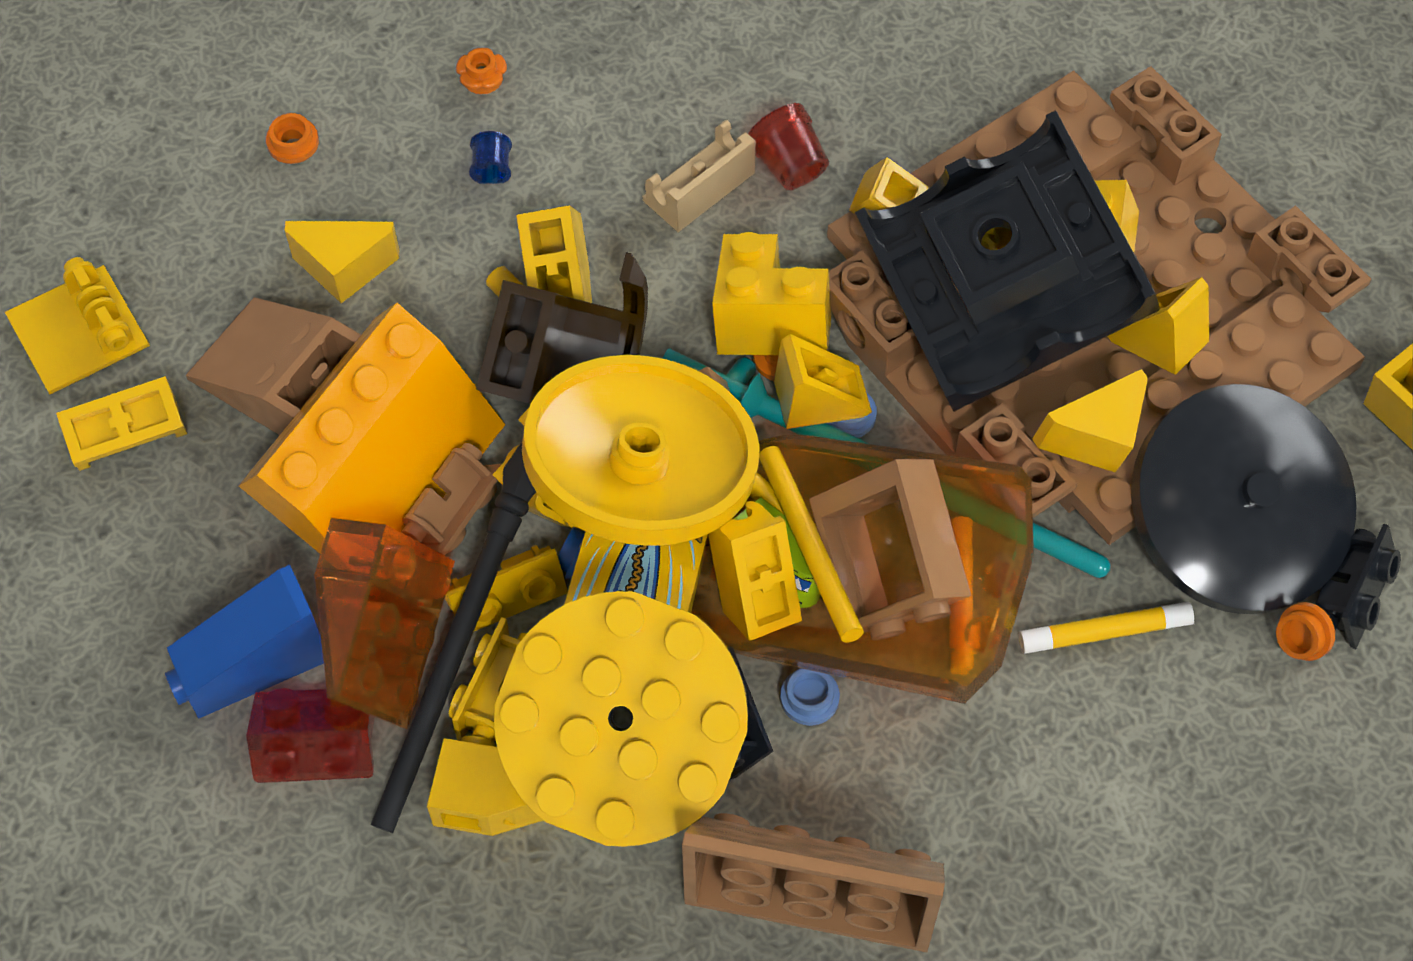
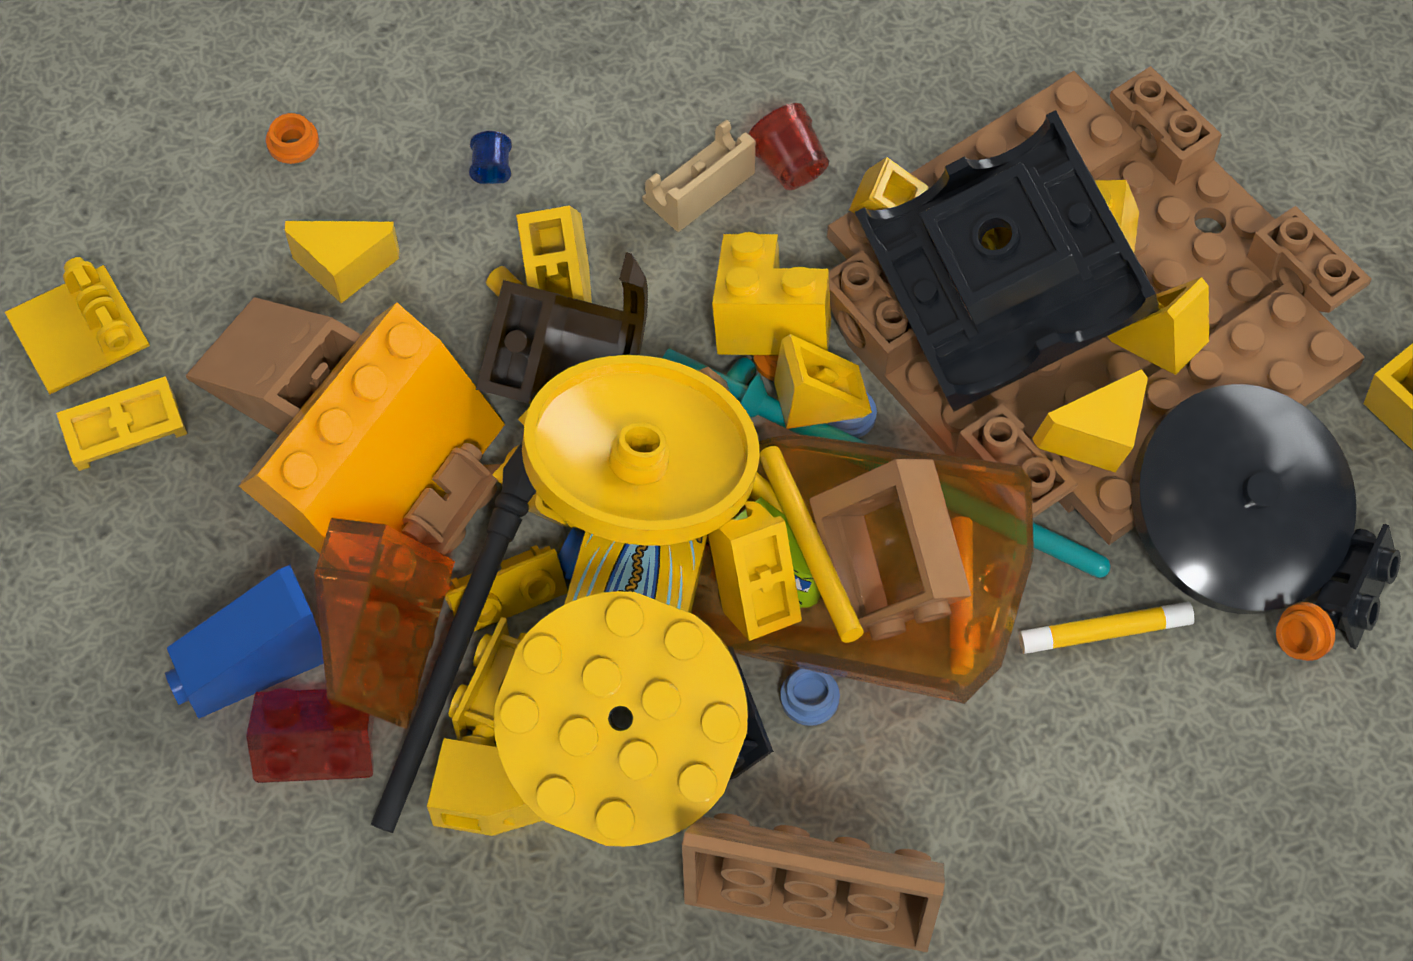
orange plate [456,48,507,94] -> none

